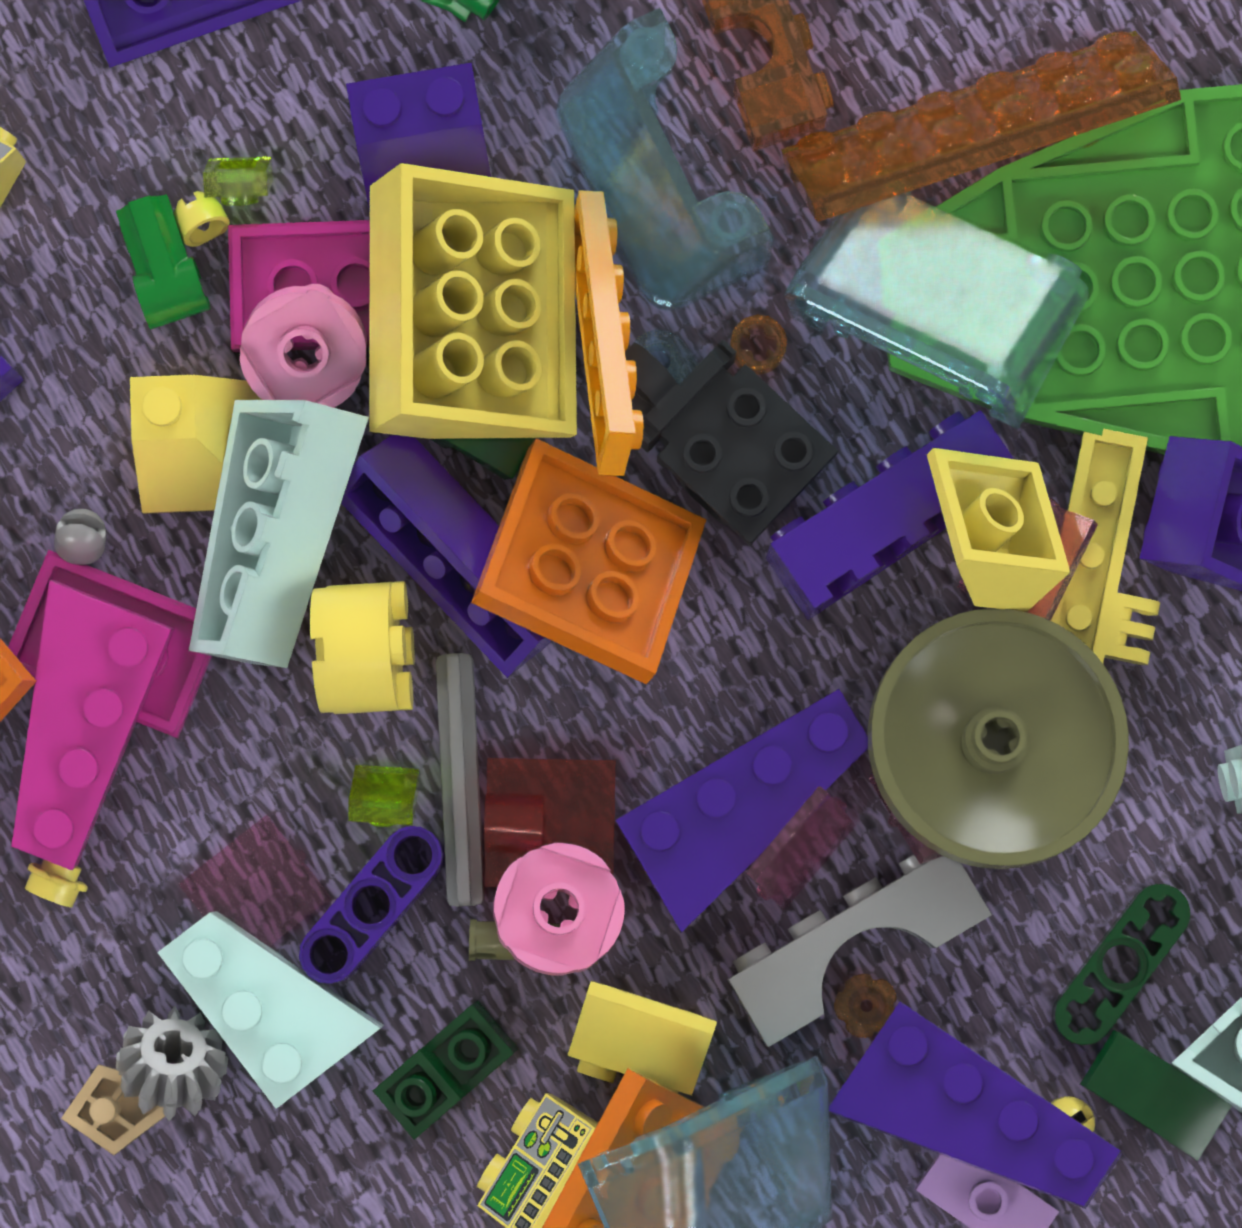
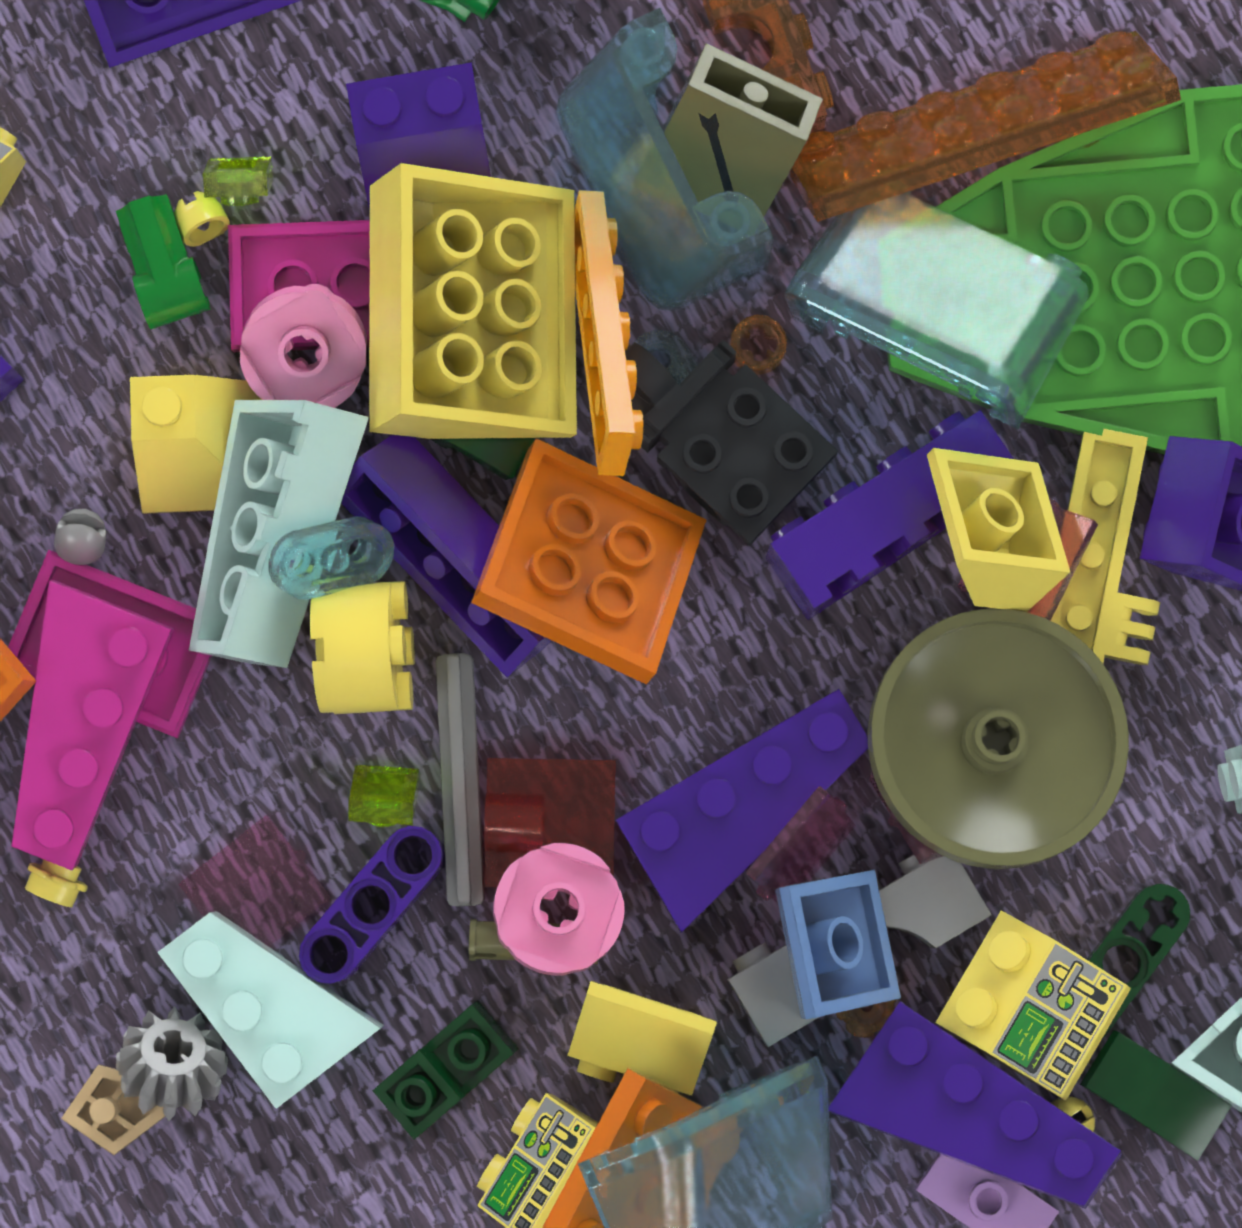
none -> clear light blue plate [268,516,394,599]
none -> olive brick [638,43,823,237]
none -> medium blue slope [775,870,901,1019]
none -> light yellow slope [935,910,1131,1101]

